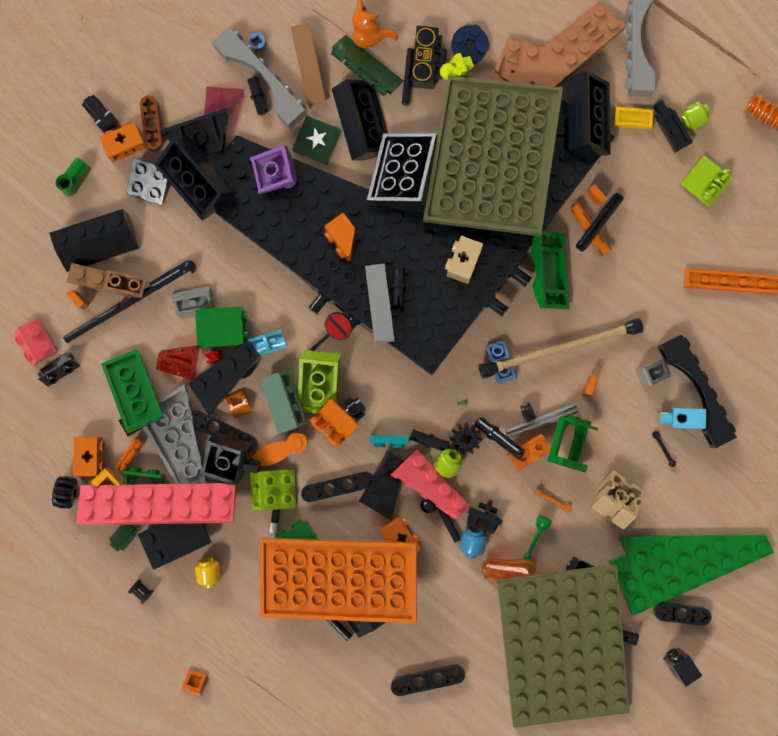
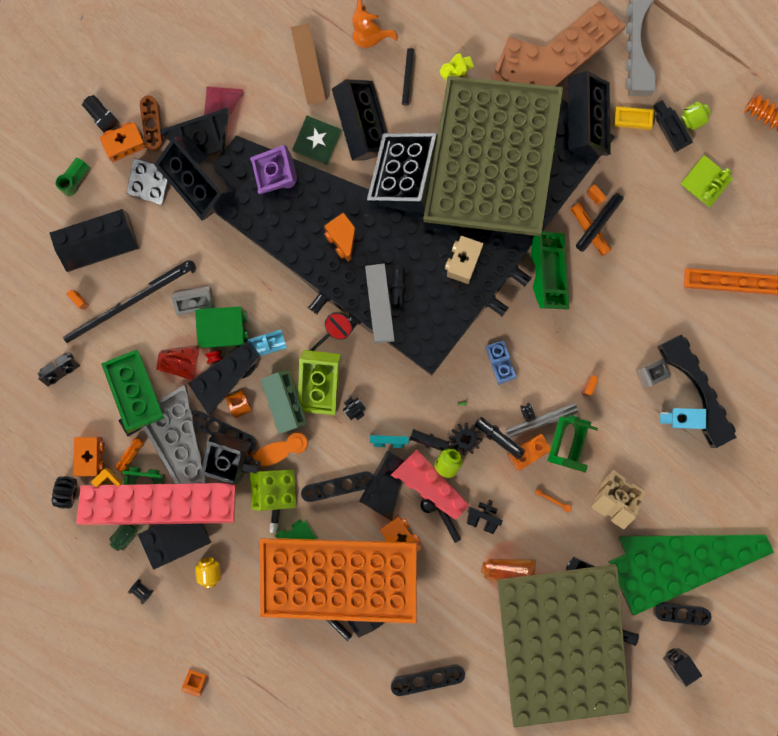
coral bracket [14,319,57,366] -> none
medium nougat slope [67,263,147,298] -> none
light grey arch [212,27,306,130] -> none
black axle [247,77,268,115] -> none
medium blue bush [248,33,266,52] -> none
orange hinge [310,398,359,448] -> none
clear green windscreen [331,35,404,96] -> none
black piece [411,26,447,89] -> none
dark blue plate [451,25,489,64] -> none
dark azure head [460,528,487,558] -> none
tan hose [478,318,644,379] -> none
green hinge [524,515,553,560] -> none
black hinge [652,431,676,467] -> none

